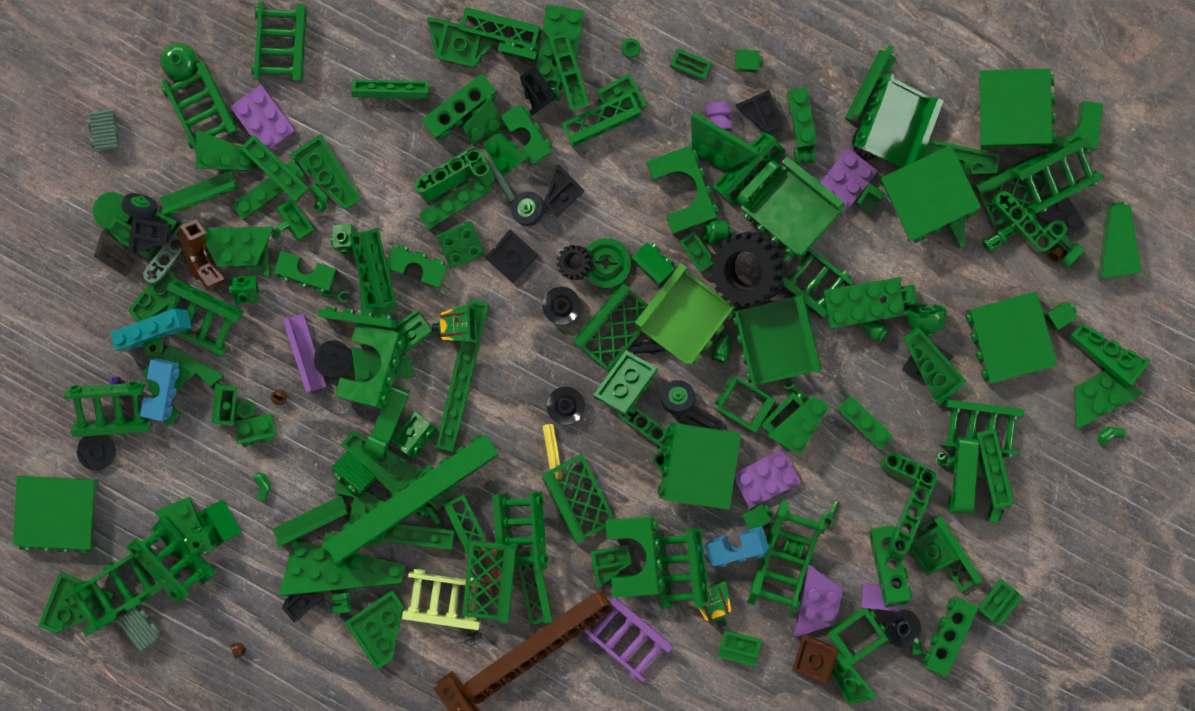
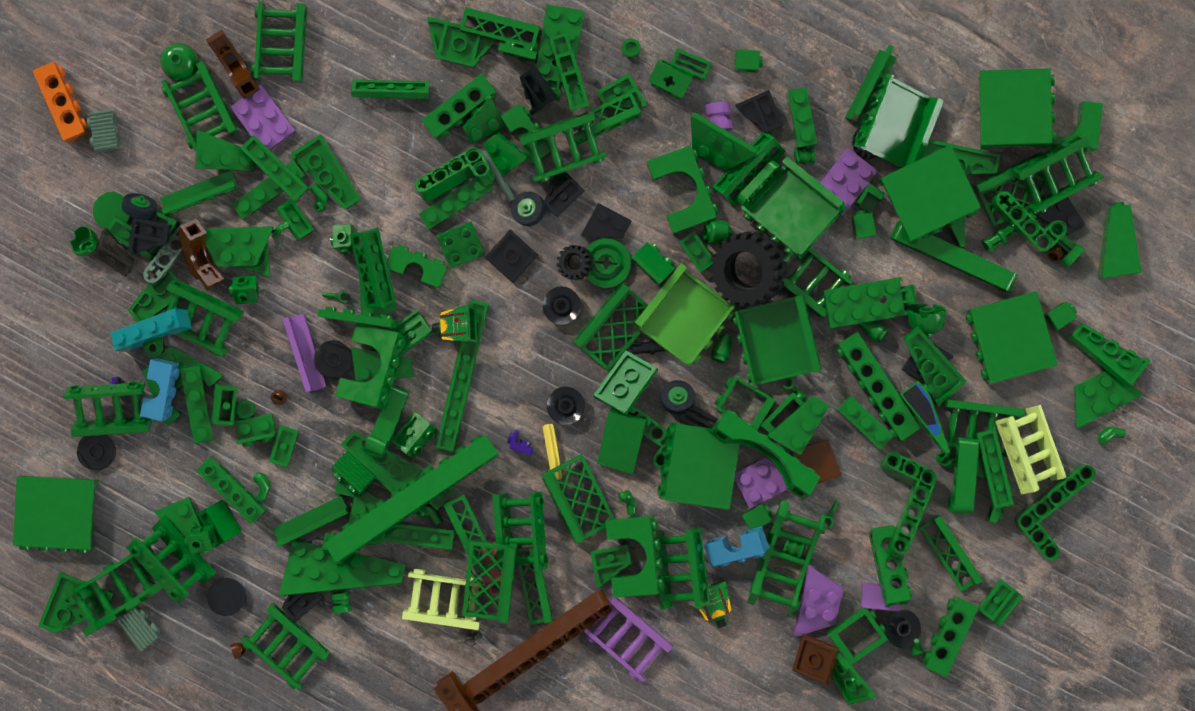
green arch [274,251,338,293] -> none
green plate [344,590,404,670] -> none
green plate [717,629,762,667] -> none
green tile [909,525,960,576] -> none
none -> orange brick [33,61,89,143]
none -> green hair [70,226,99,257]
none -> green plate [180,365,214,444]
none -> green brick [196,456,268,524]
none -> reddish brown arch [206,30,260,99]
none -> black tile [207,577,246,616]
none -> green fence [240,603,332,690]
none -> green plate [269,425,299,468]
none -> dark purple bracket [507,430,534,455]
none -> green fence [519,111,607,183]
none -> black wing [581,203,632,238]
none -> green tile [597,410,647,474]
none -> green arm [619,490,637,515]
none -> green brick [648,58,694,99]
none -> green arch [710,410,821,500]
none -> reddish brown tile [792,439,841,484]
none -> green brick [836,332,921,441]
none -> green brick [851,210,876,240]
none -> green beam [890,220,1018,293]
none -> slope [900,381,950,458]
none -> yellowish green fence [995,405,1066,494]
none -> green beam [1015,464,1096,561]

